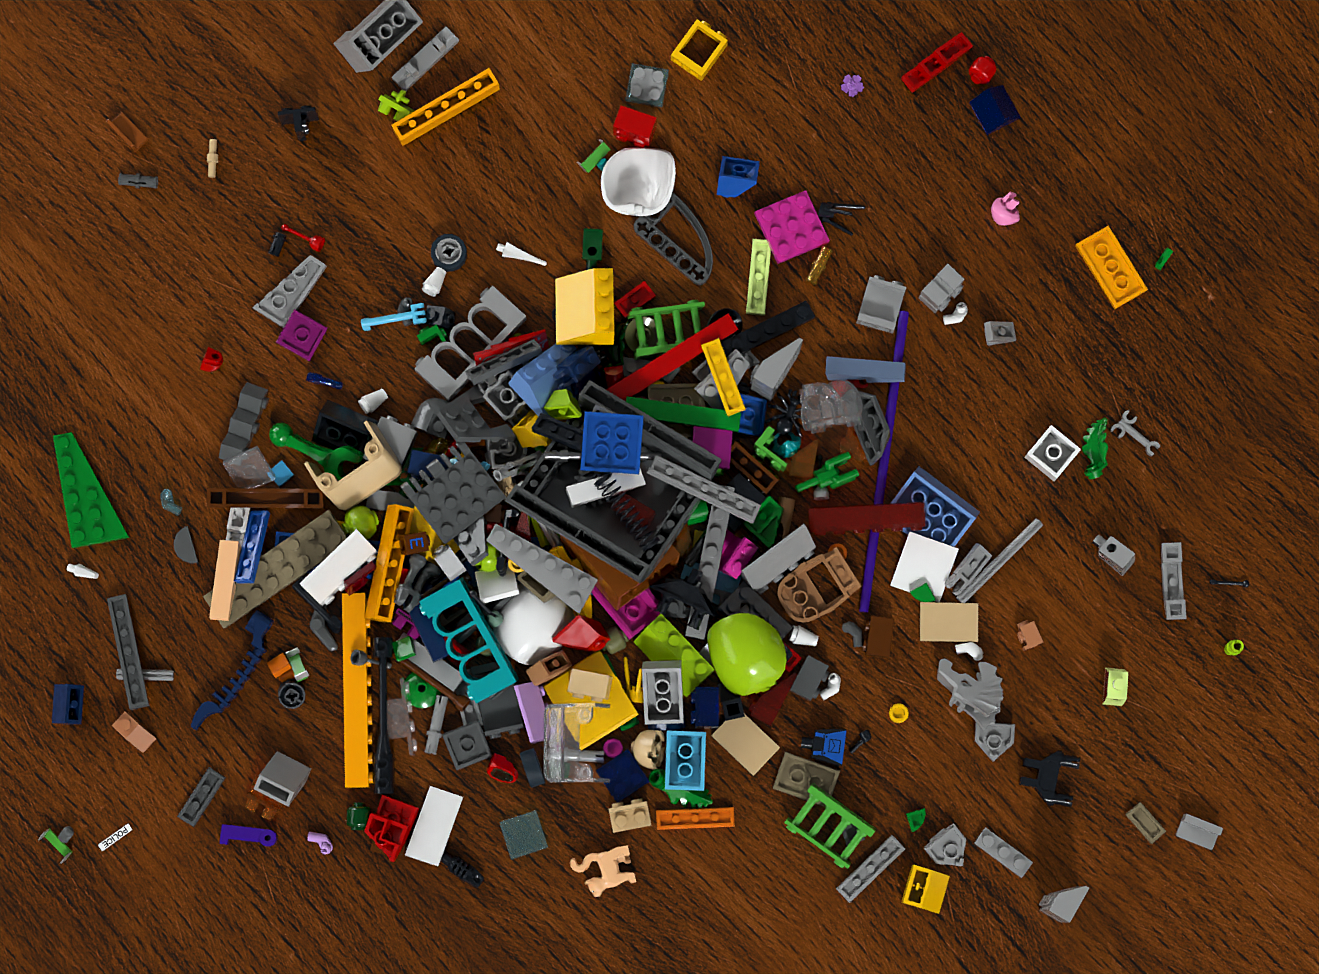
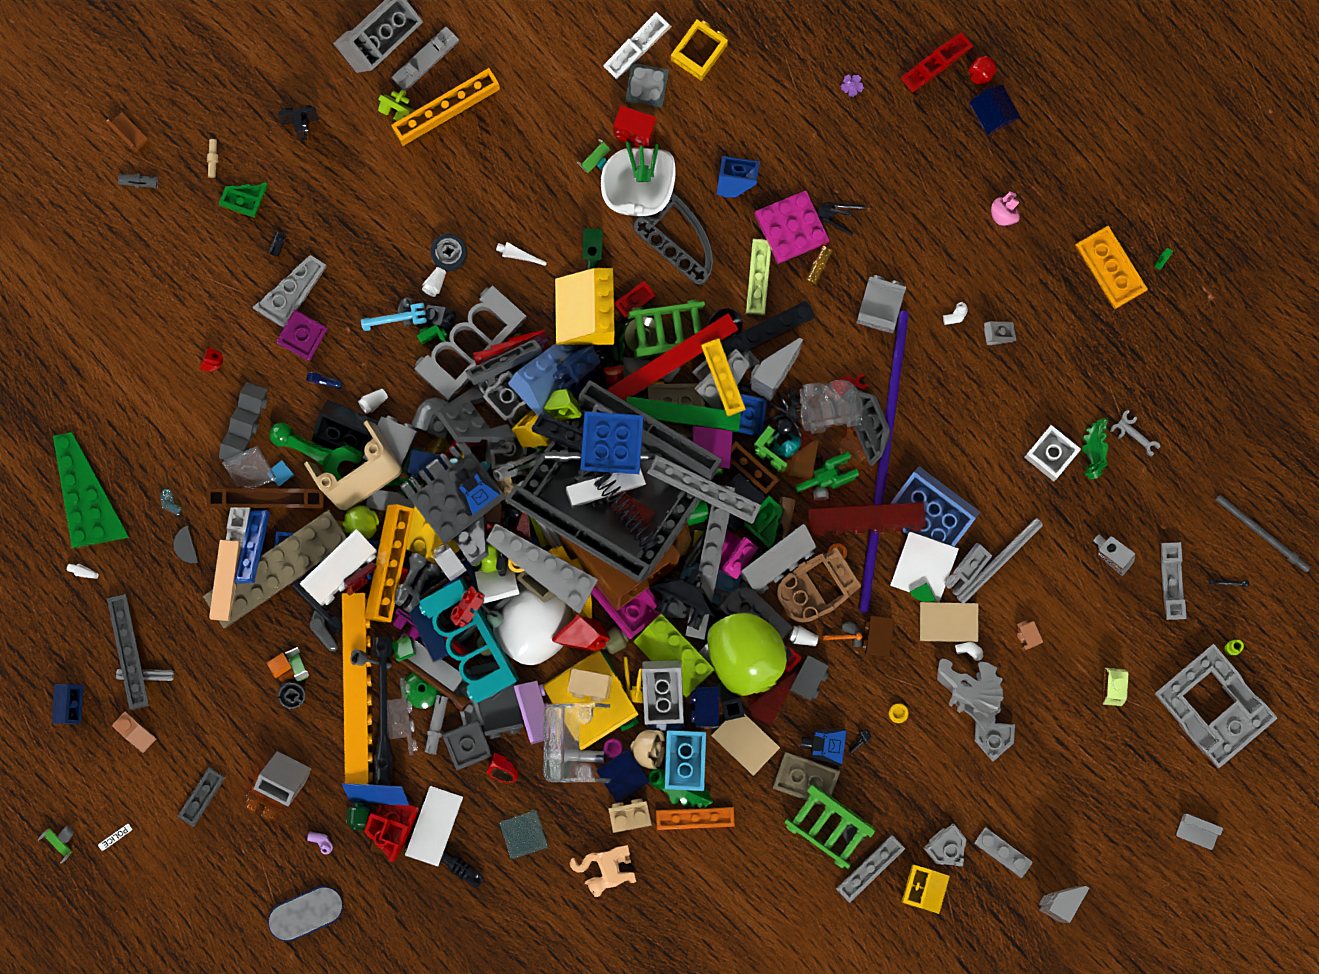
dark blue piece [191,610,274,731] -> none
dark purple leg [219,824,277,847] -> none
red hinge [281,224,325,252] -> none
reddish brown brick [398,531,430,555] -> none
black wheel [520,748,546,788] -> none
medium nougat brick [526,650,572,686] -> none
white arm [819,673,841,701] -> none
sand blue slope [825,356,906,383] -> none
green tile [906,808,926,832] -> none
light grey brick [919,264,964,313] -> none
black connector [1019,750,1081,808] -> none
dark tan tile [1125,802,1166,844] -> none
none -> green wing [219,183,268,218]
none -> flat silver tile [268,886,344,942]
none -> blue piece [342,783,409,806]
none -> red hinge [450,586,485,628]
none -> torso [455,468,501,517]
none -> white slope [604,12,672,79]
none -> green plant [626,141,659,182]
none -> orange hinge [823,633,863,640]
none -> light grey piece [1155,644,1278,768]
none -> flat silver bar [1216,495,1311,573]

